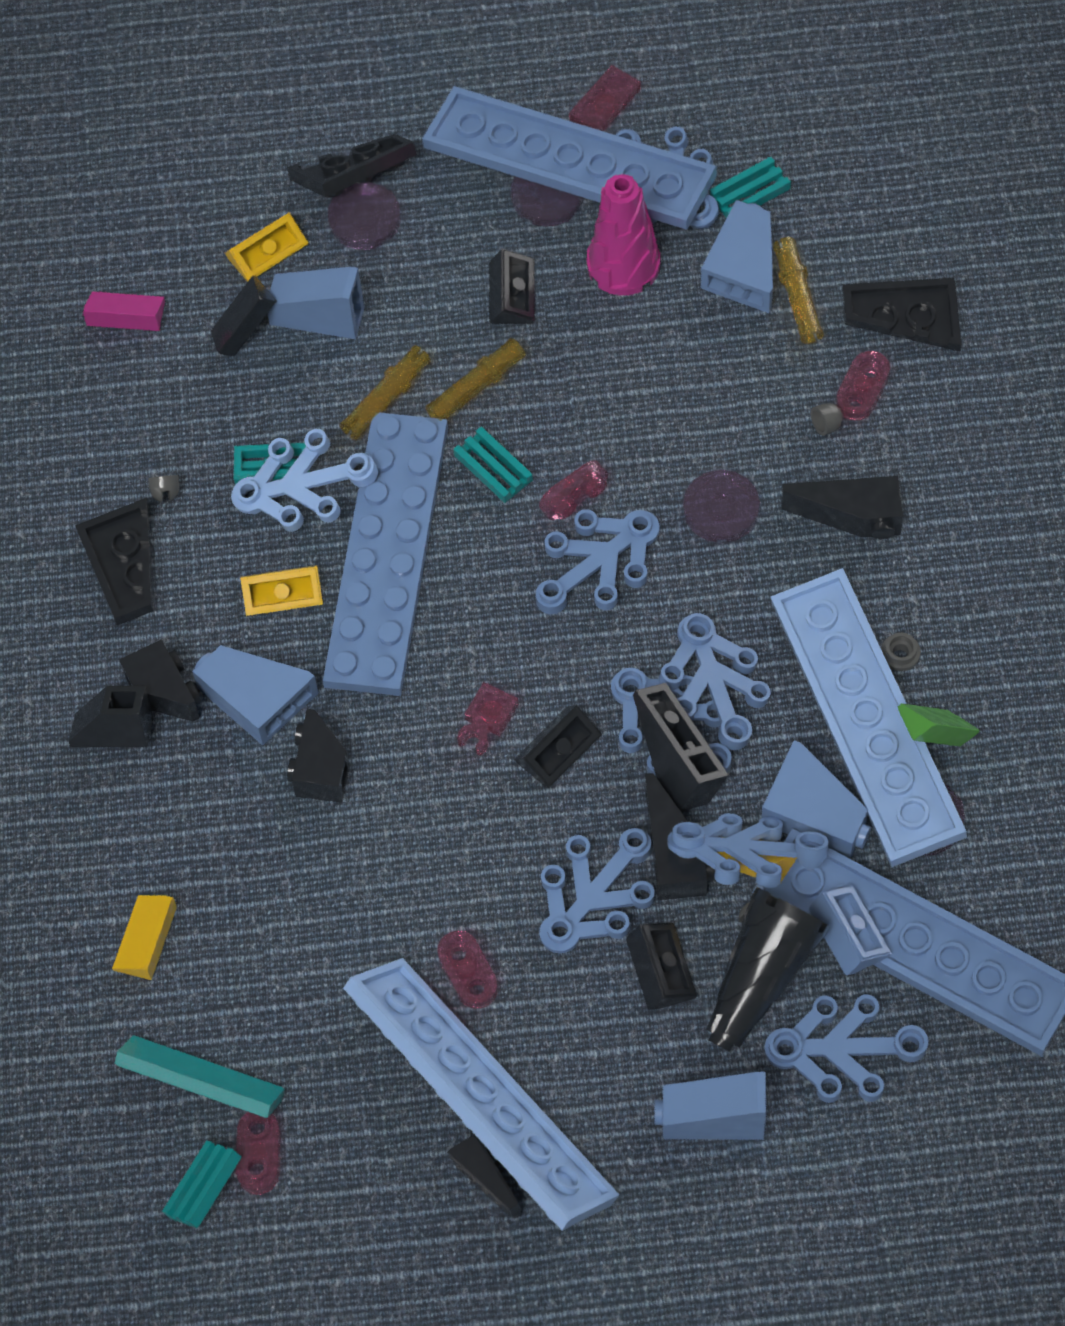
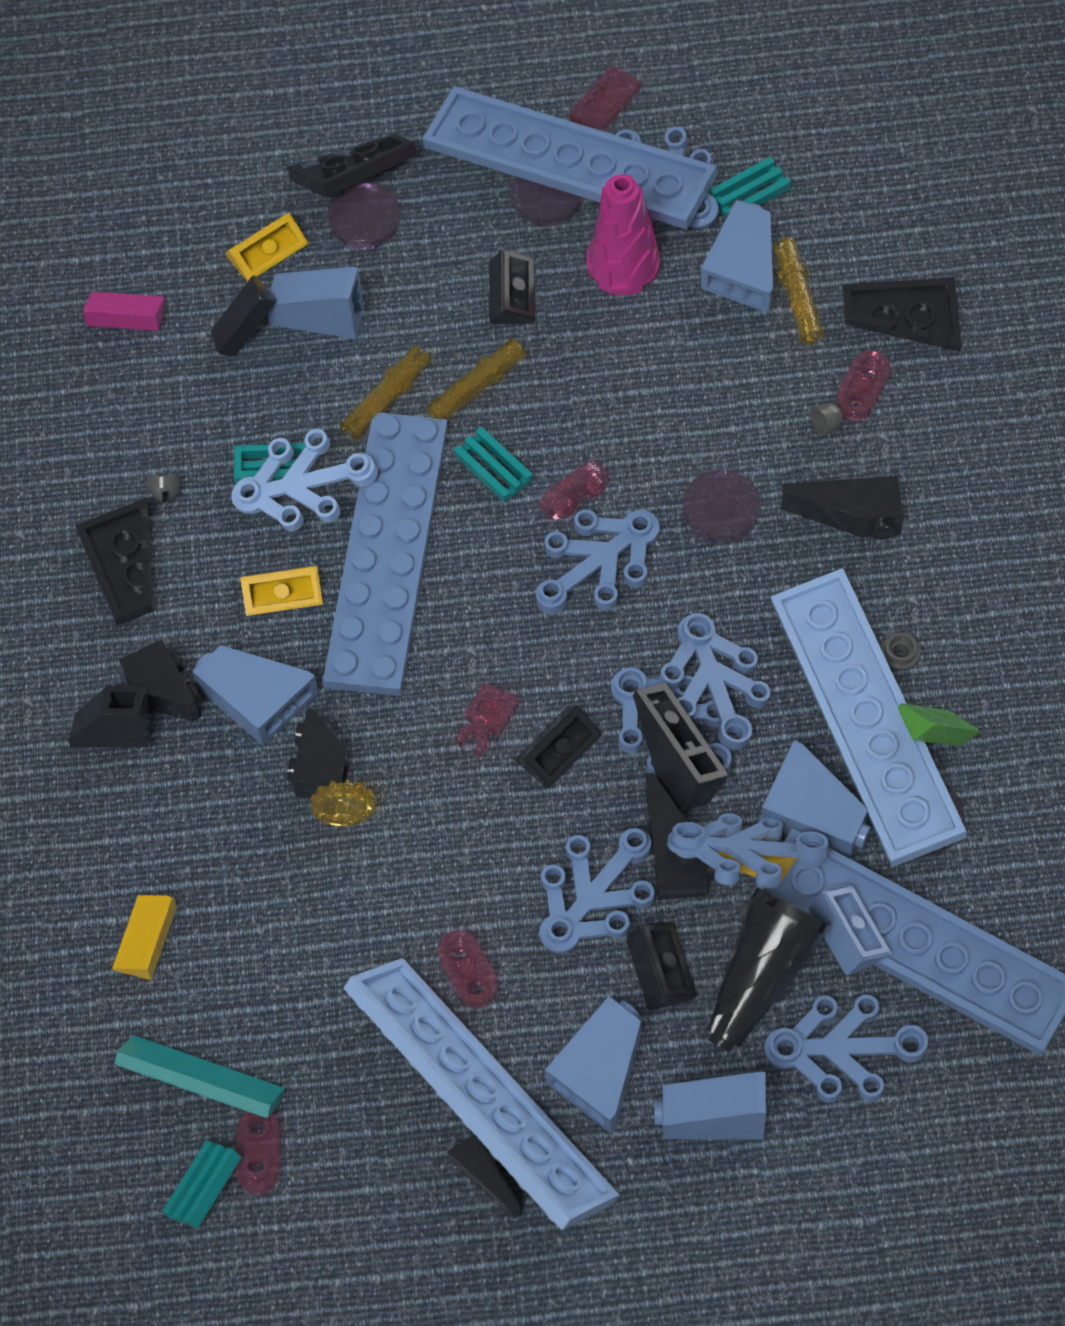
none -> clear yellow gear [311,778,375,827]
none -> medium blue slope [545,996,641,1134]

